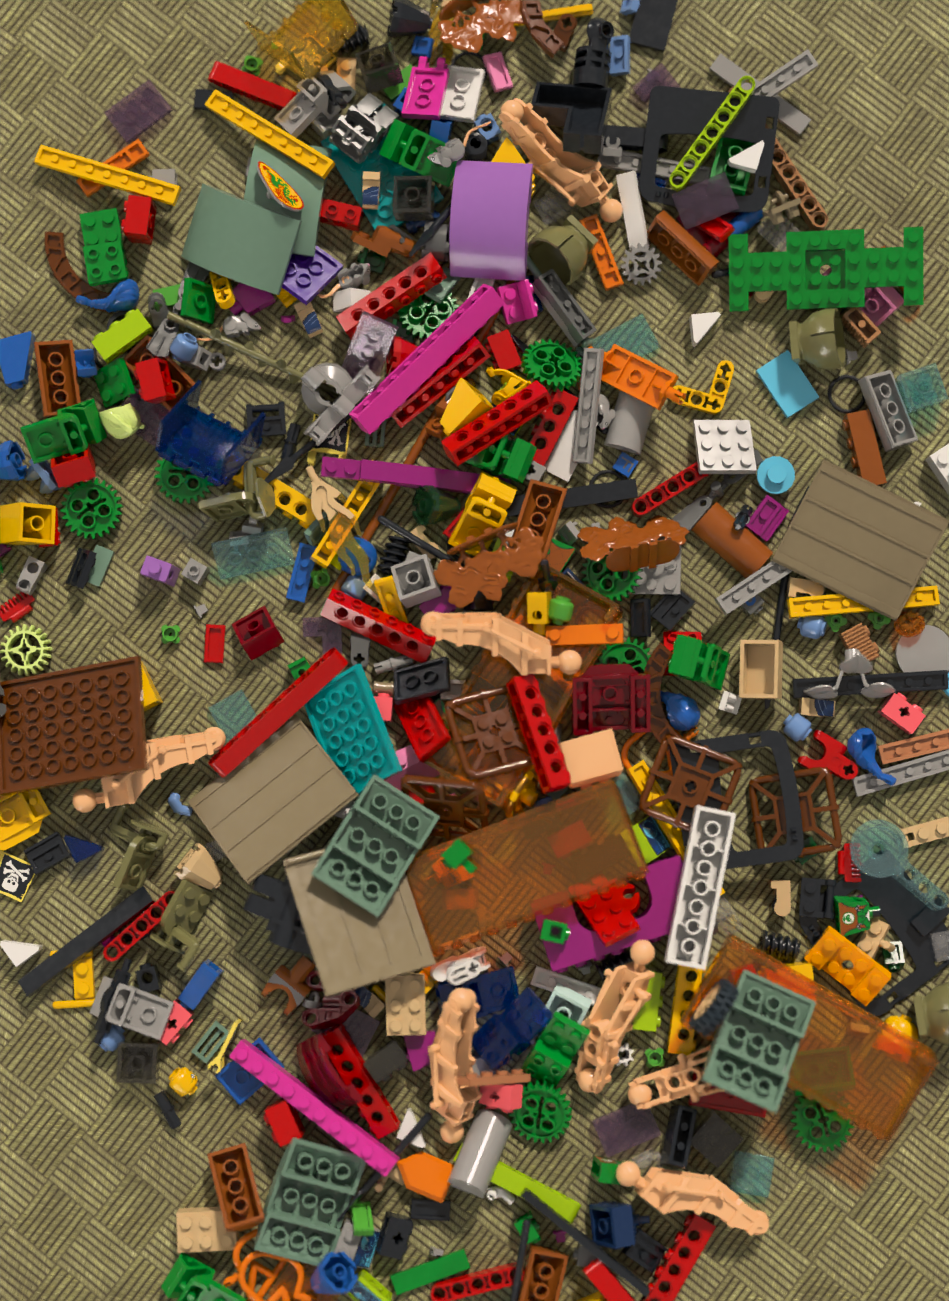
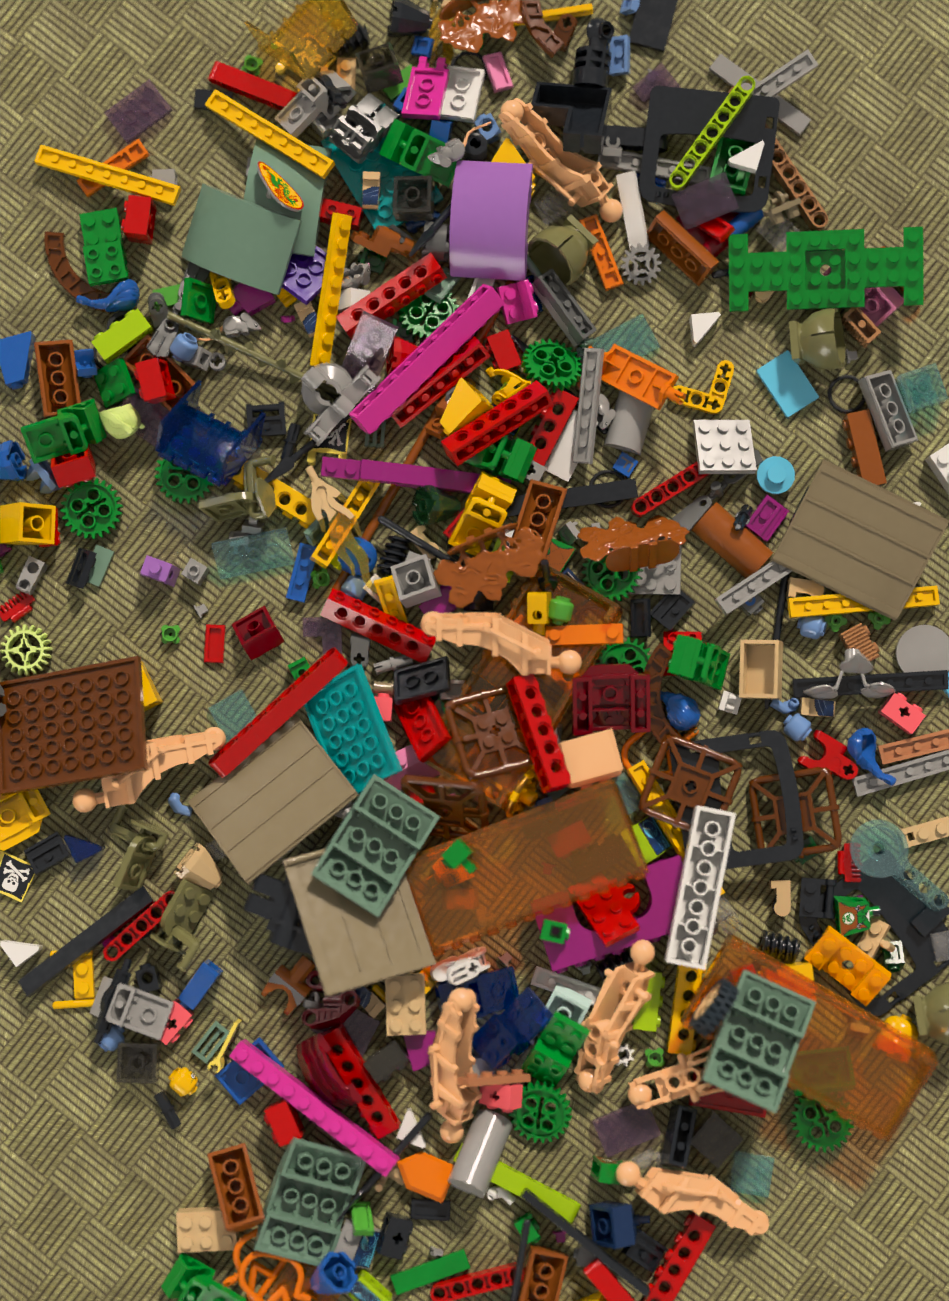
clear orange gear [894,610,925,637] -> none
none -> yellow plate [310,213,352,366]
none -> medium blue arm [769,698,799,714]

